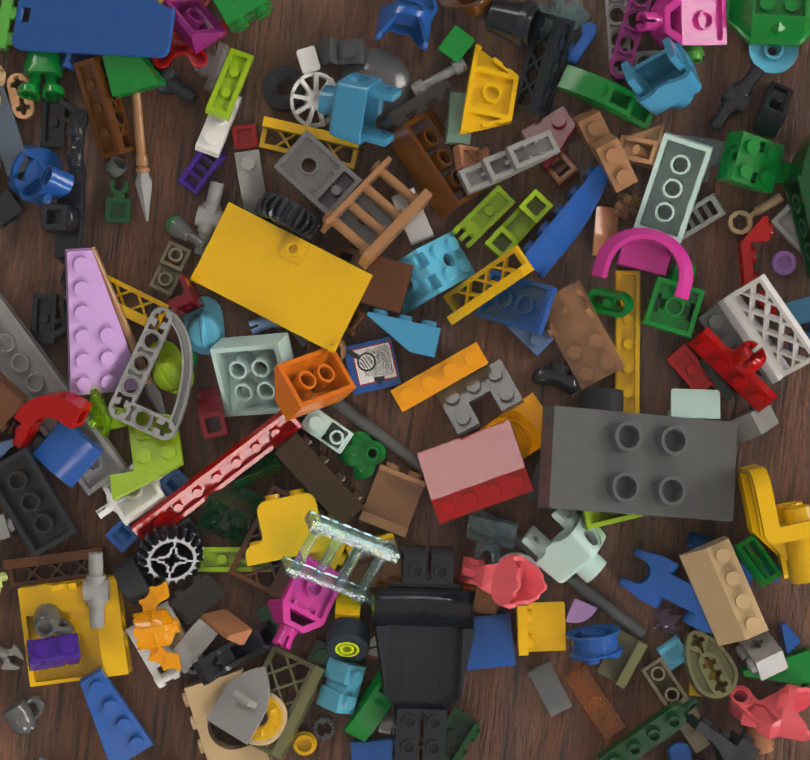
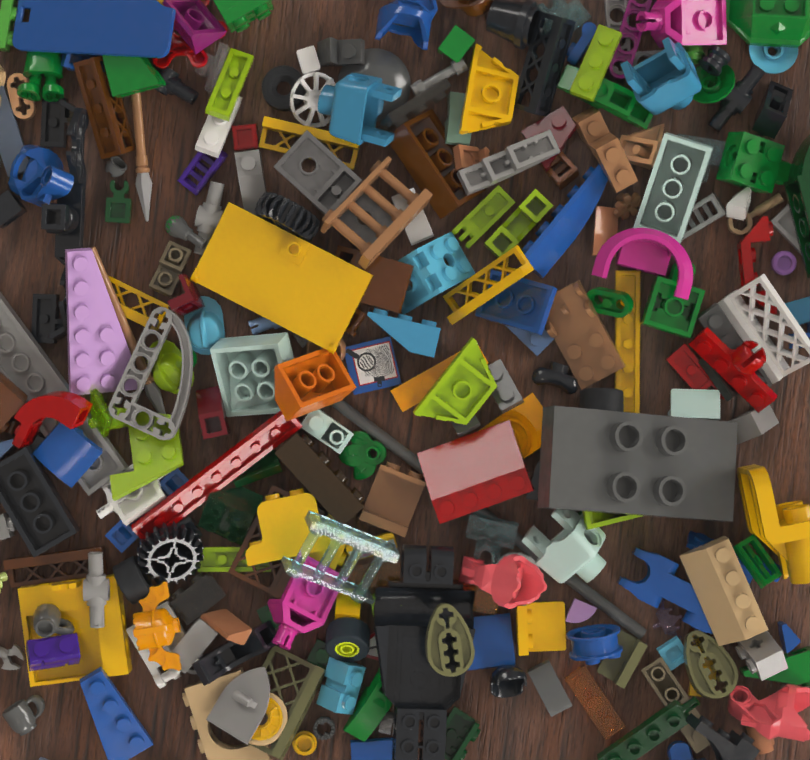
none -> lime wing [413,337,497,425]
none -> olive piece [425,603,475,677]
none -> black hair [490,665,527,698]
none -> lime plate [570,24,622,102]
none -> green dish [693,65,735,104]
none -> black wheel [699,45,731,77]
none -> white slope [726,187,751,221]

